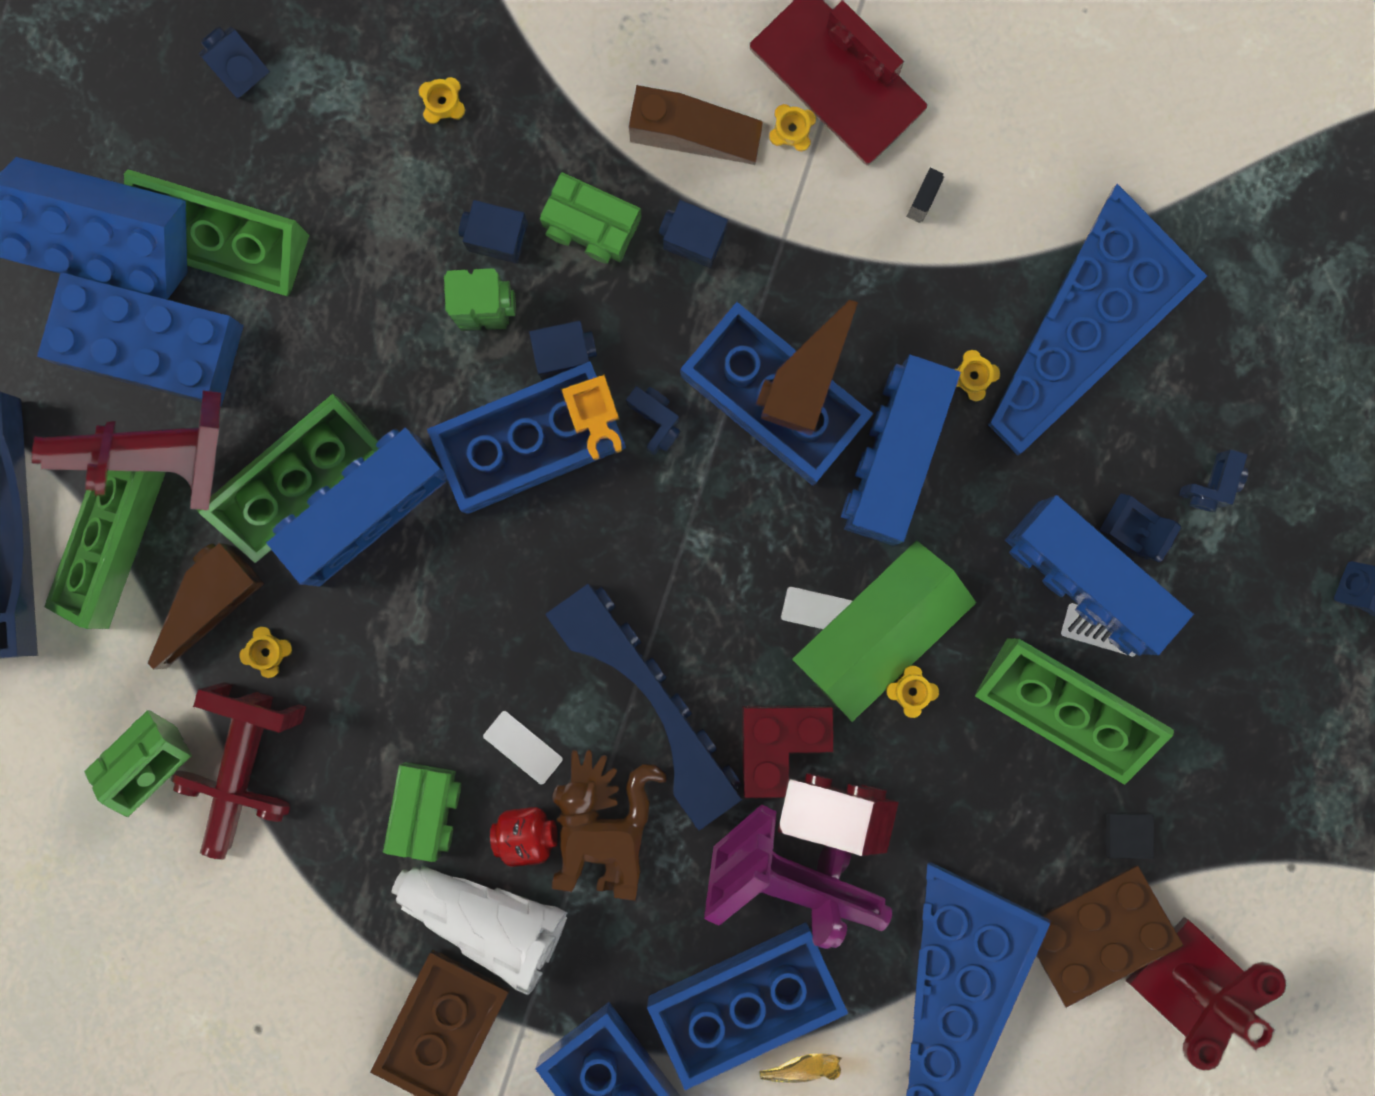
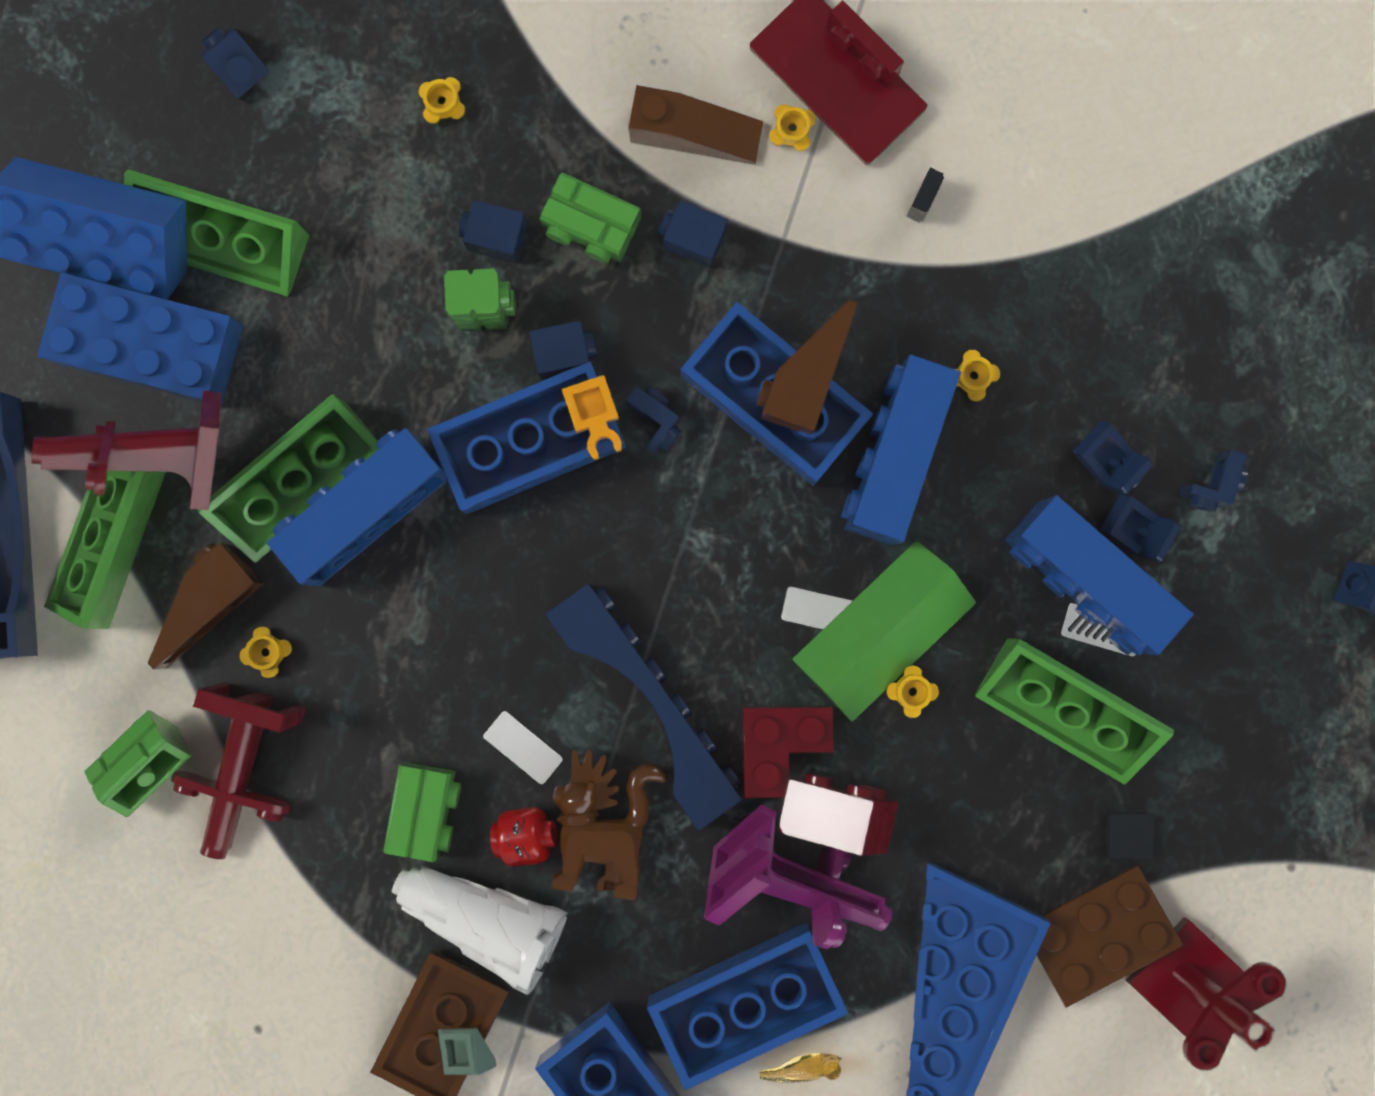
blue wing [988,183,1207,456] -> none
none -> sand green slope [438,1028,497,1075]
none -> dark blue bracket [1072,421,1153,495]

